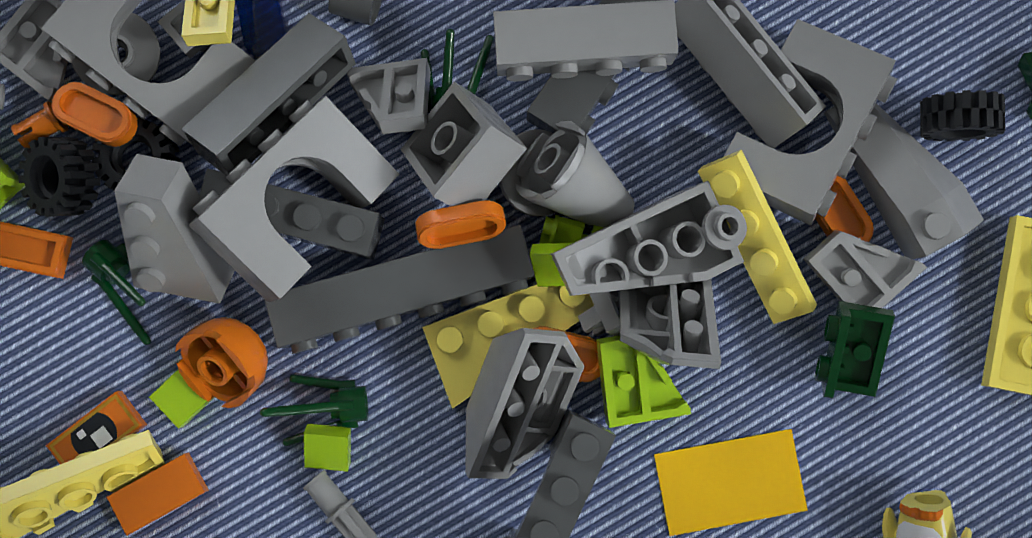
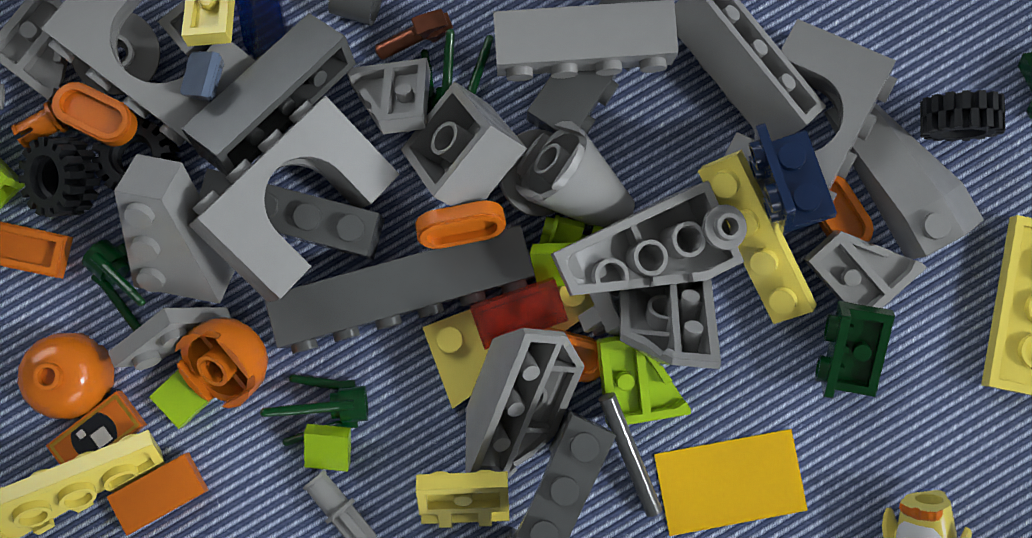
none -> orange cylinder [17,333,114,419]
none -> light grey wing [108,307,231,370]
none -> sand blue slope [180,51,224,103]
none -> copper bar [375,9,453,60]
none -> light yellow plate [416,470,510,528]
none -> clear red tile [470,277,569,350]
none -> dark grey bar [598,392,662,517]
none -> dark blue bracket [748,123,837,234]

